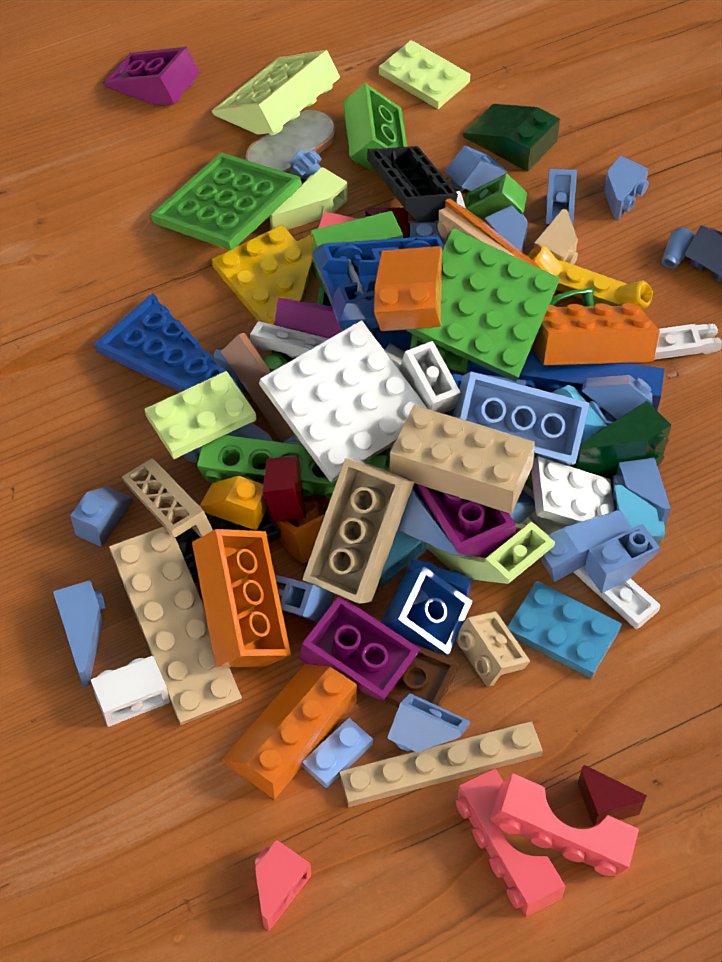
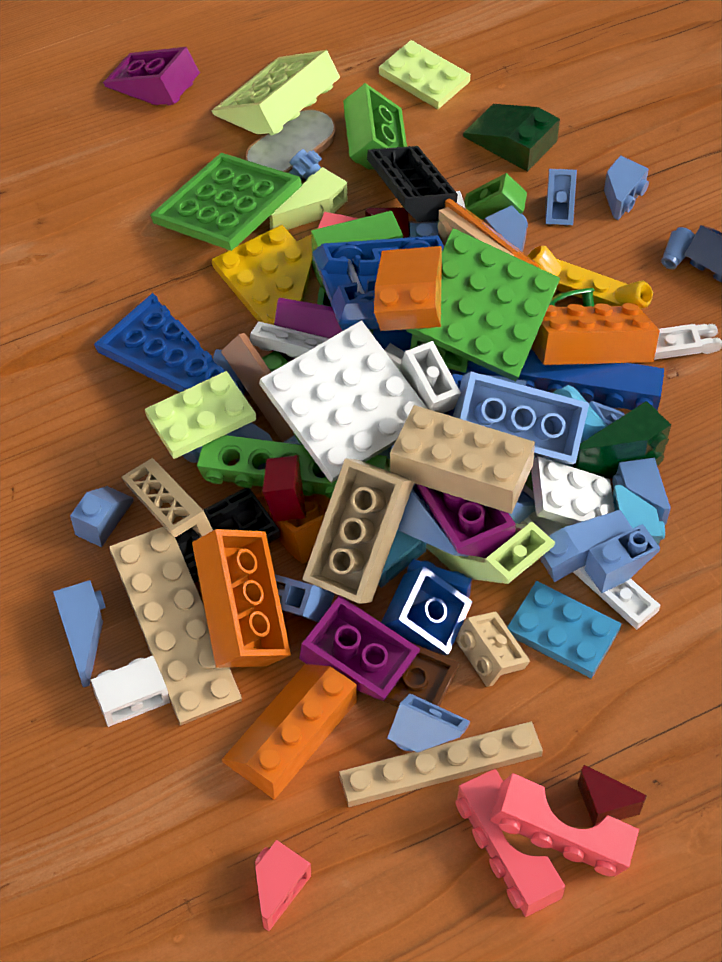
light orange slope [200,476,268,530] -> none
light blue plate [302,718,373,789] -> none
medium blue slope [445,145,508,191] -> none
tan slope [534,209,578,265] -> none
medium blue slope [582,375,652,420] -> none

